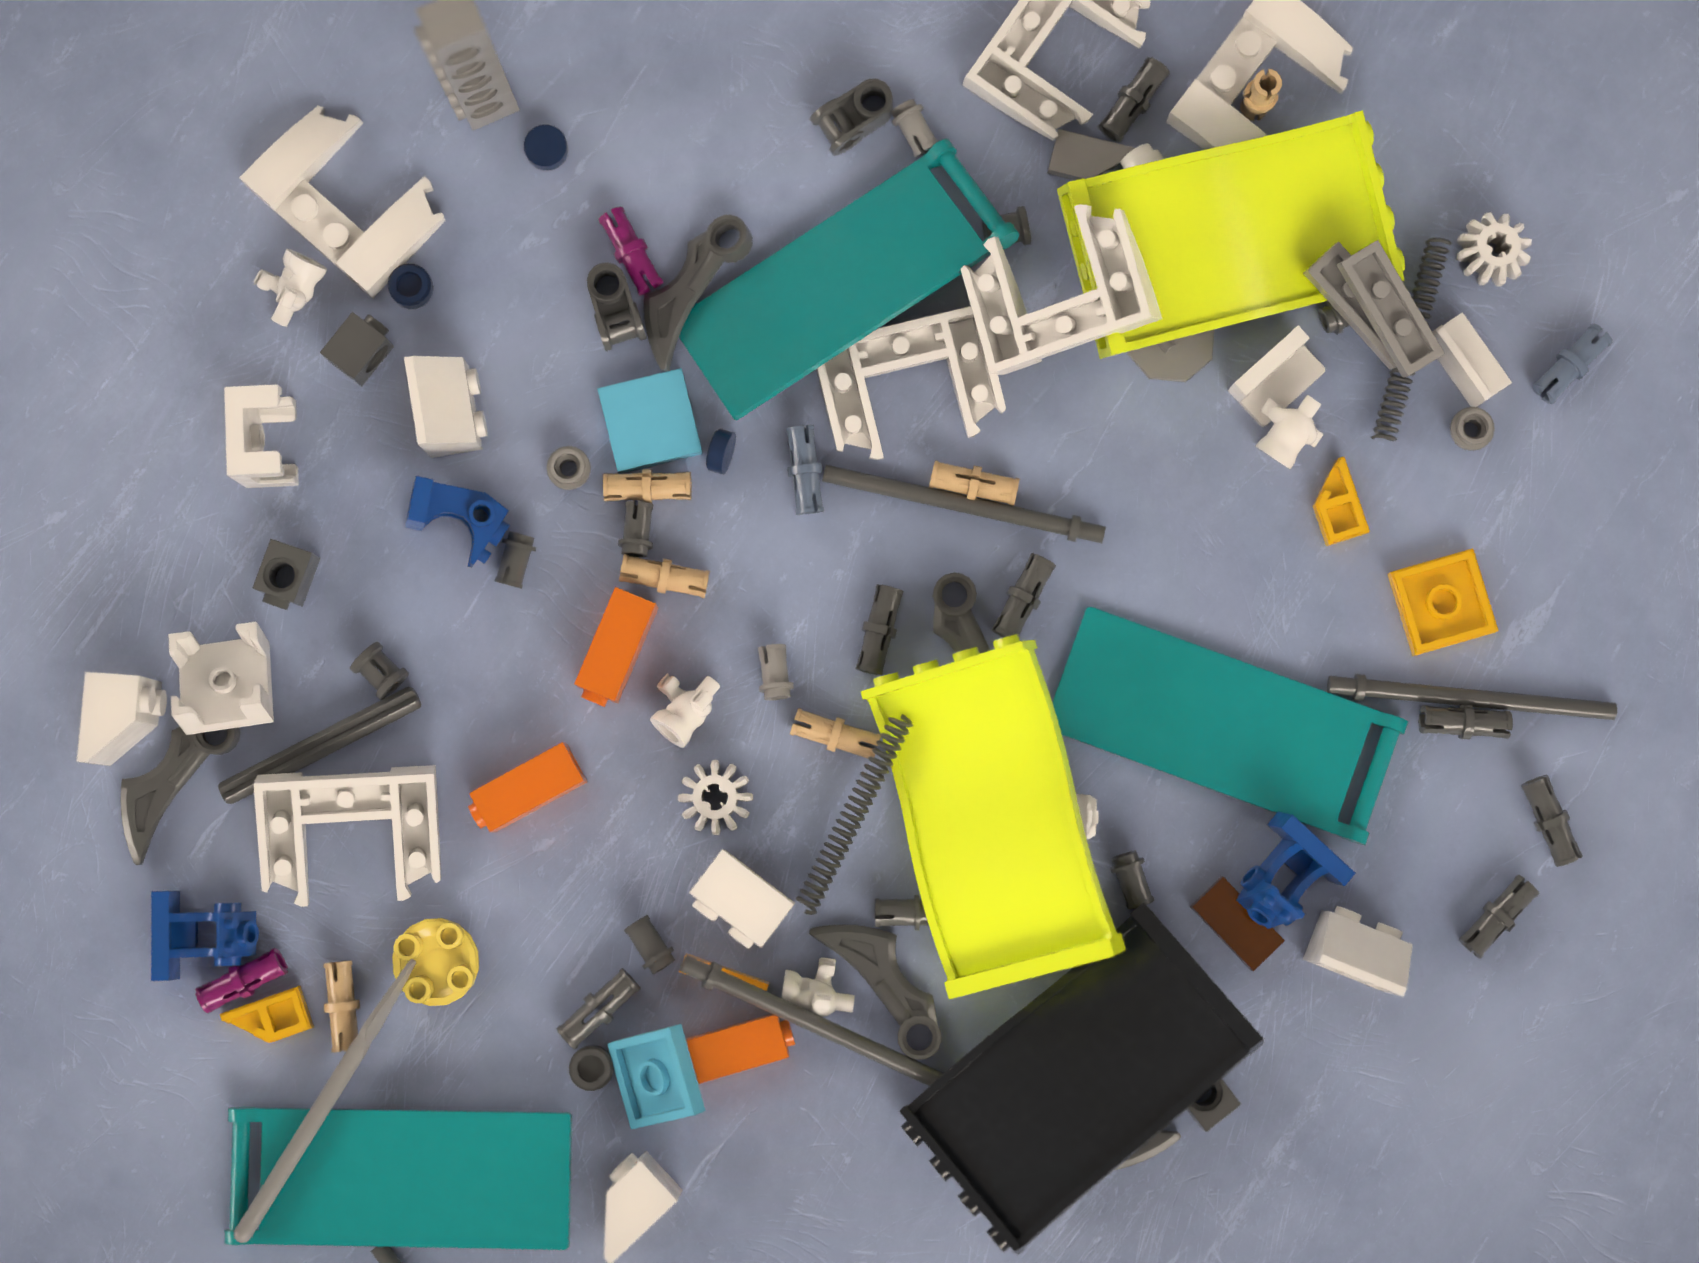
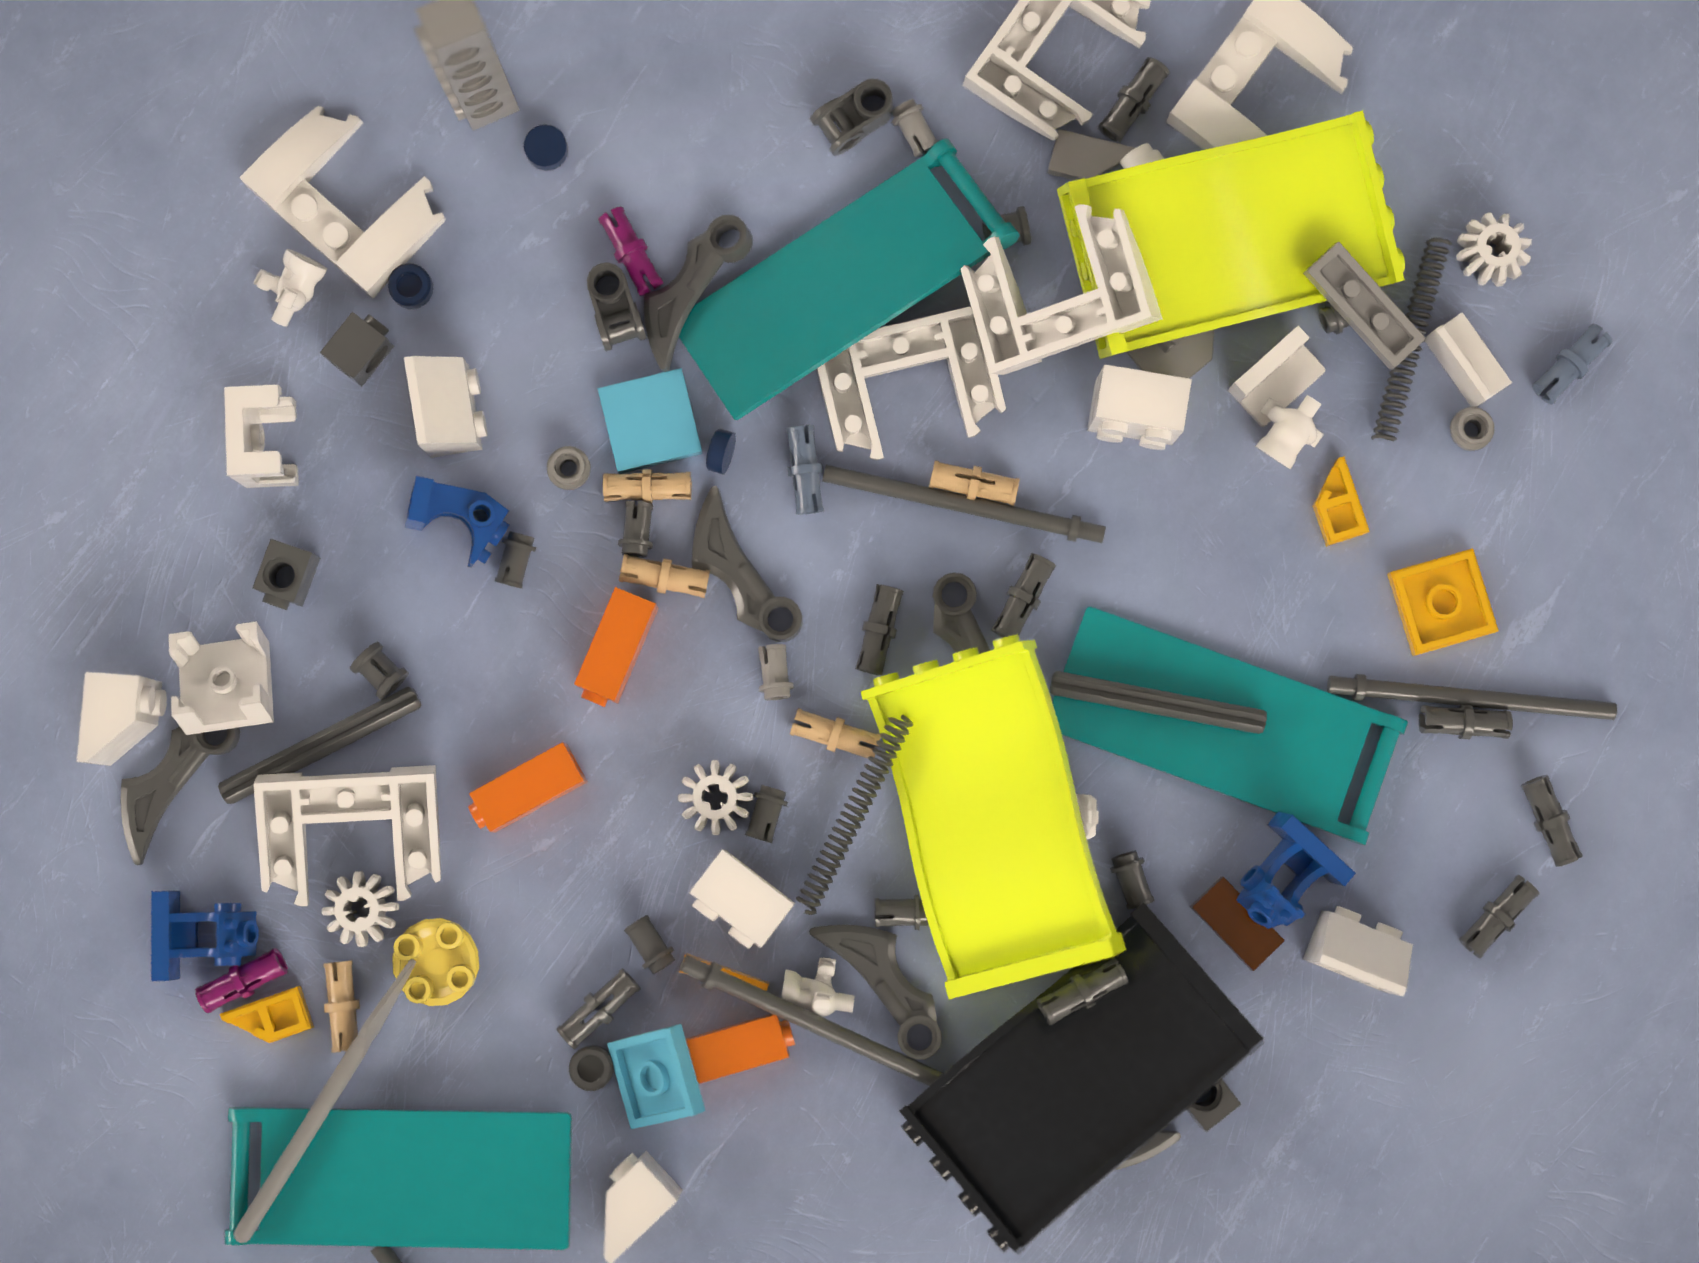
white piece [650,673,720,748] -> none
tan pin [1240,69,1282,121] -> none
light grey plate [1337,240,1445,378] -> none
none -> white gear [322,871,399,947]
none -> dark grey piece [692,486,803,642]
none -> dark grey pin [745,785,788,843]
none -> dark grey pin [1037,958,1129,1025]
none -> dark grey axle [1050,671,1267,734]
none -> white brick [1087,364,1192,450]

